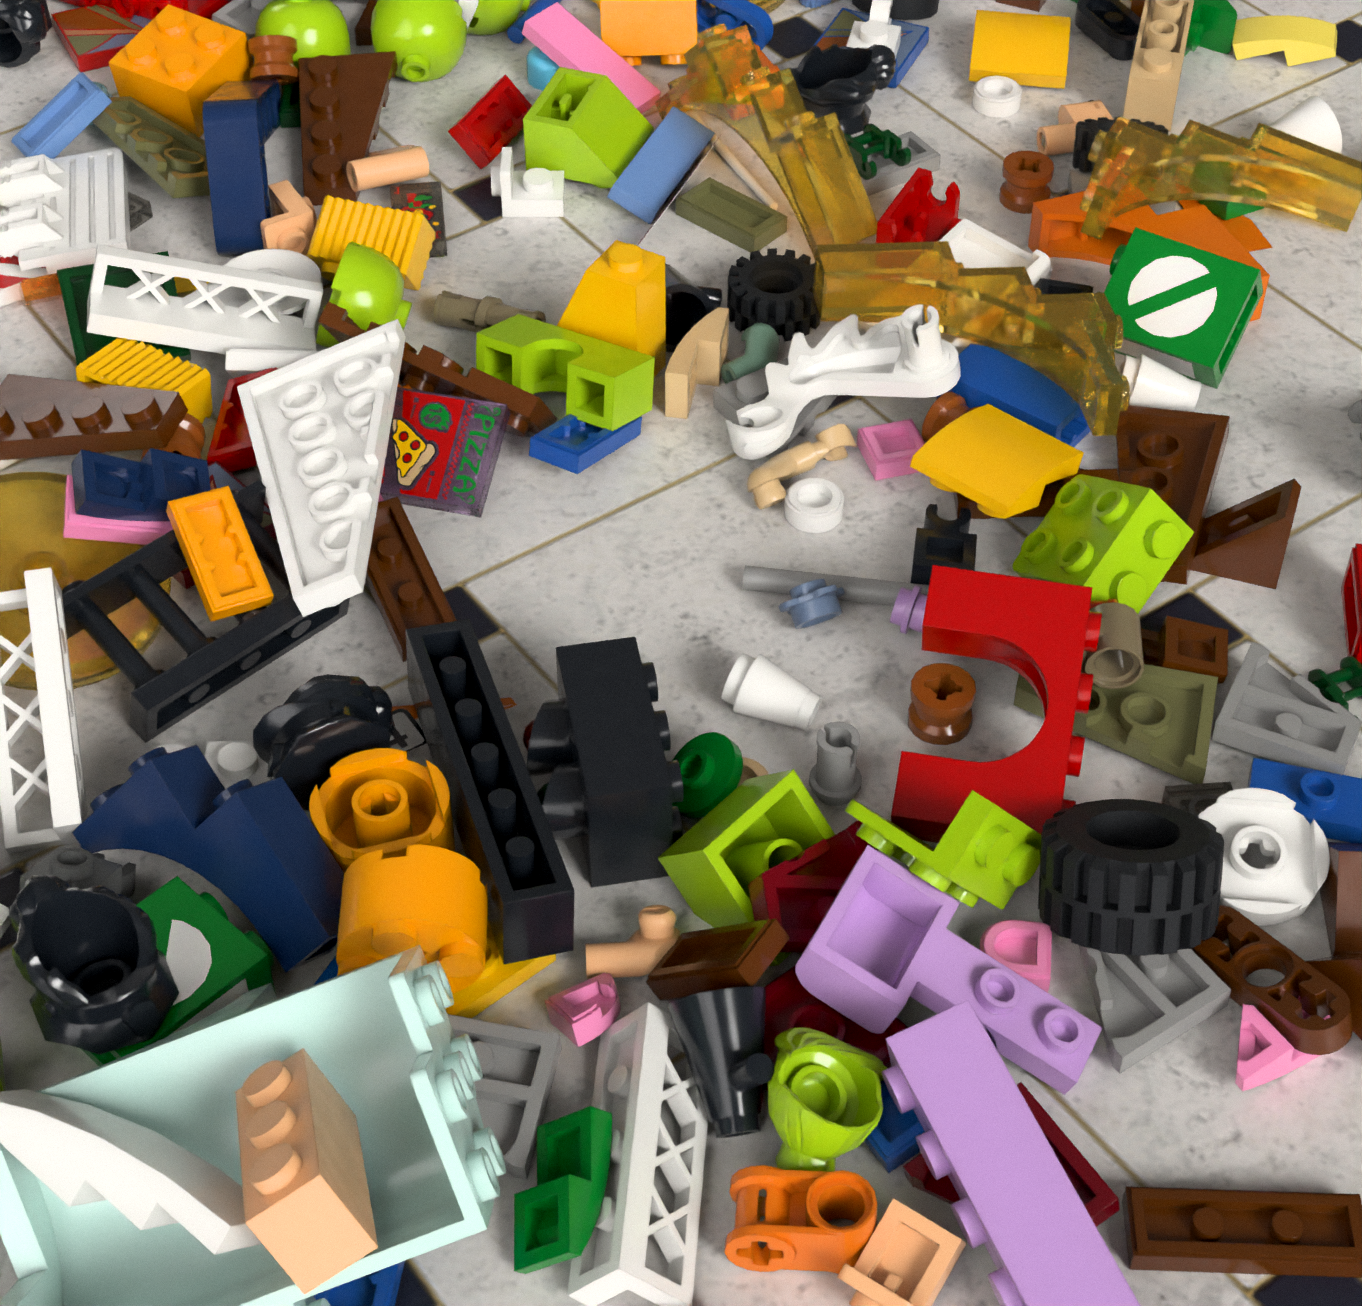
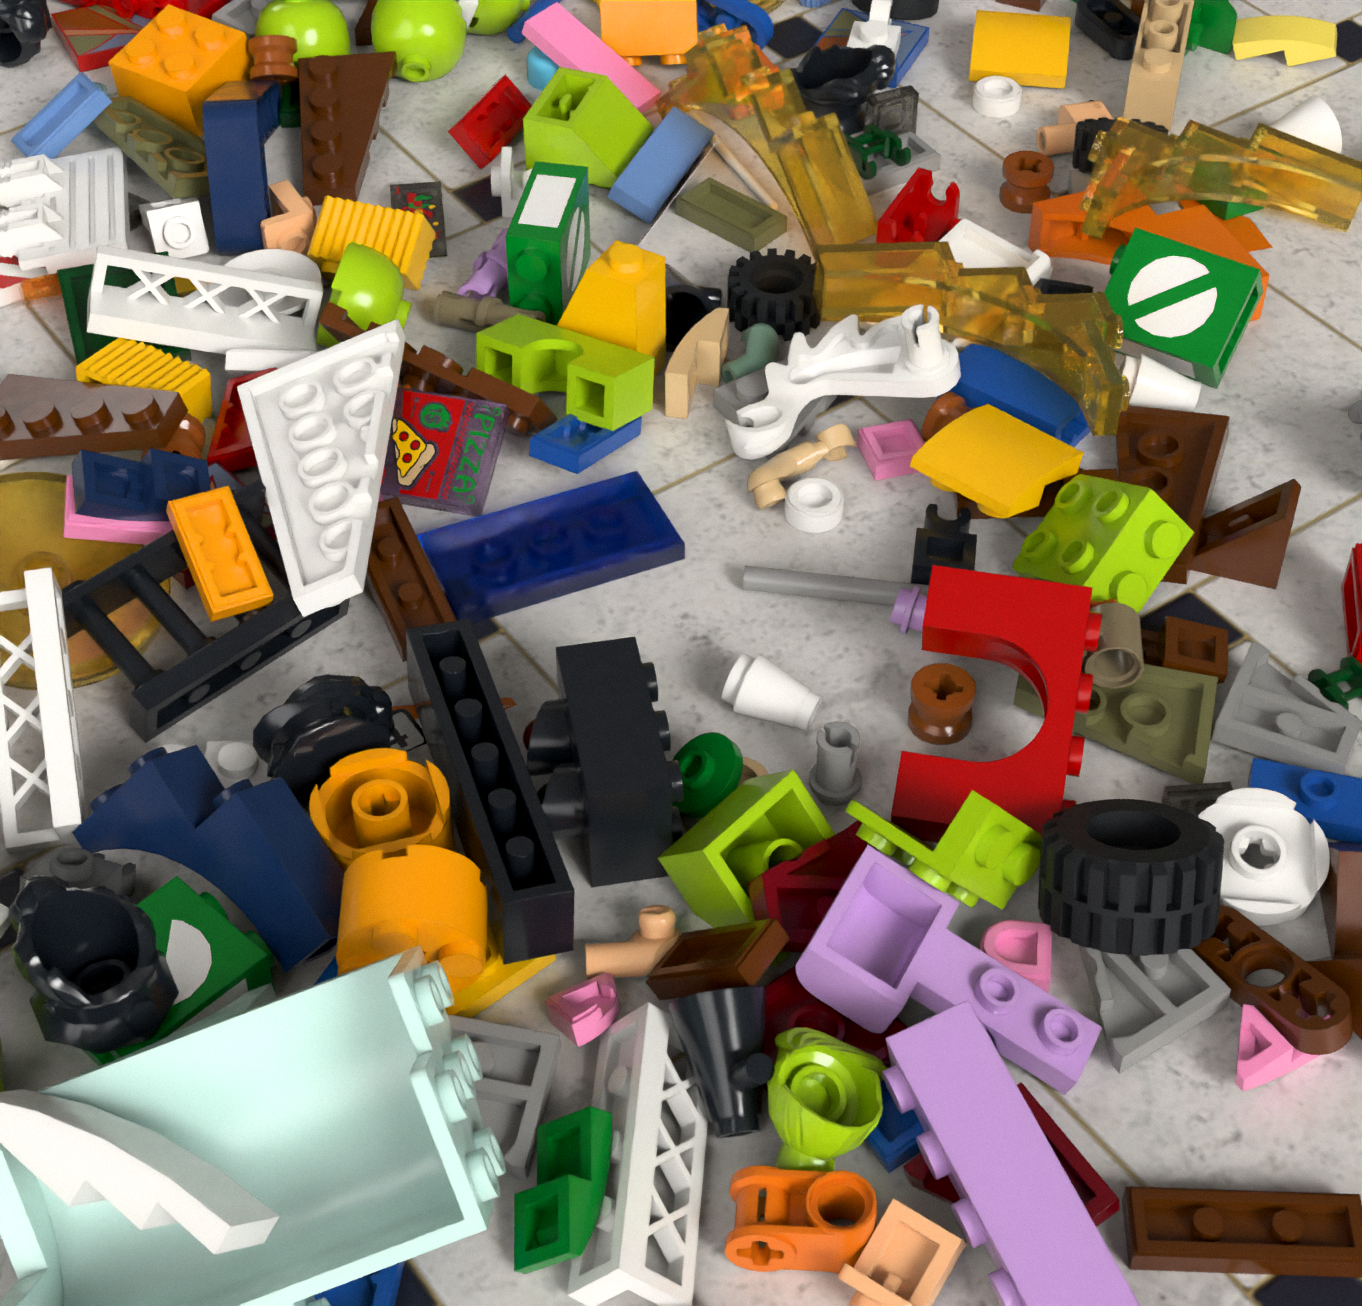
light nougat brick [235,1048,378,1295] -> none
light nougat piece [346,145,429,192] -> none
sand blue plate [778,579,845,629] -> none
none -> white bracket [138,197,209,259]
none -> clear blue tile [416,471,685,624]
none -> lavender pin [458,228,509,299]
none -> green brick [505,161,591,326]
none -> clear smoke tile [865,85,919,136]

